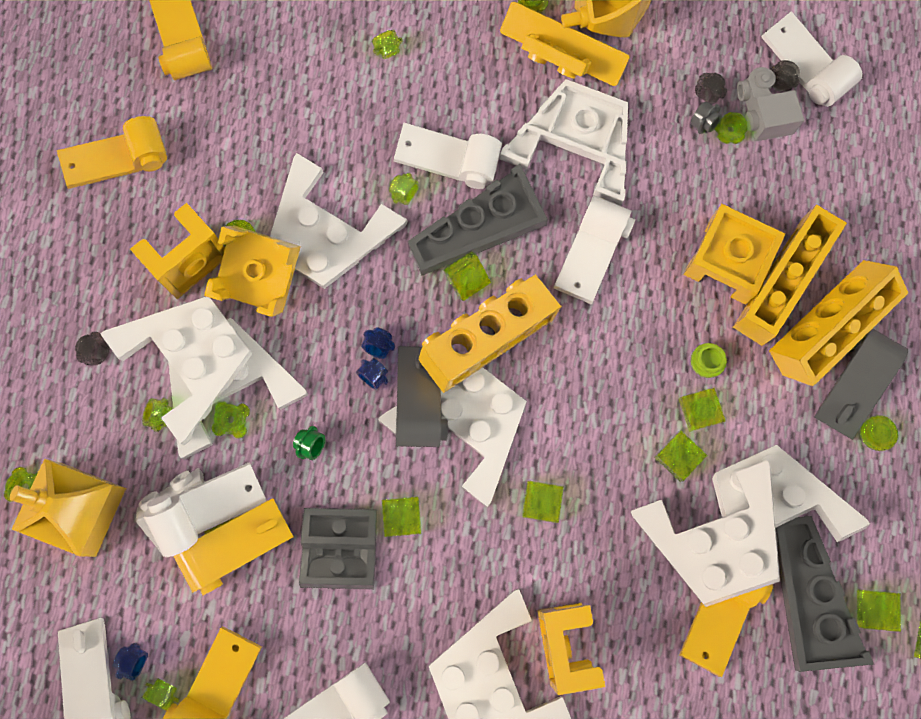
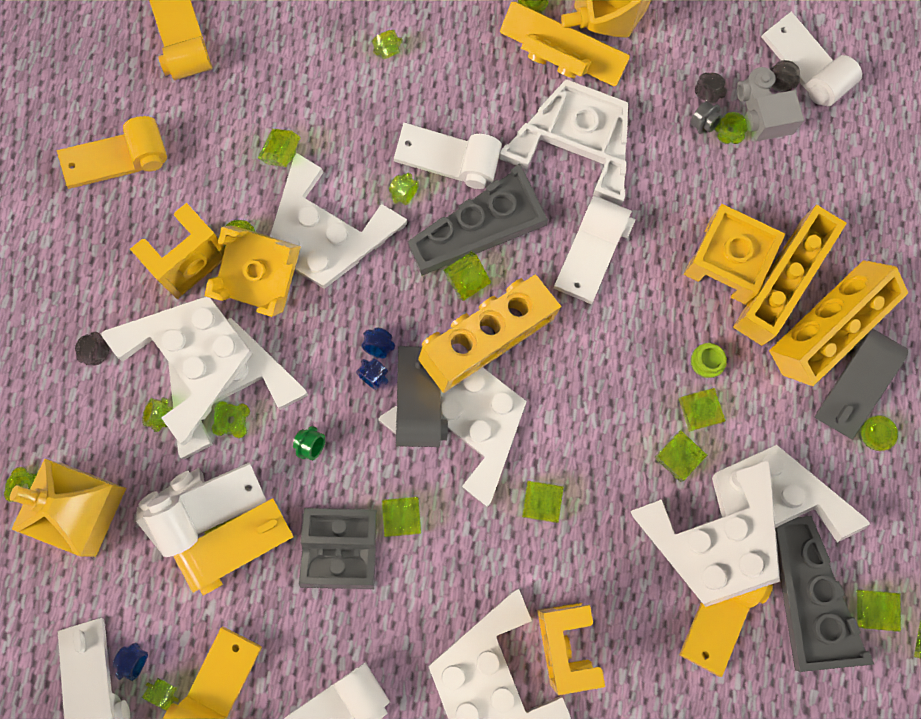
none -> clear neon green plate [258,129,301,167]

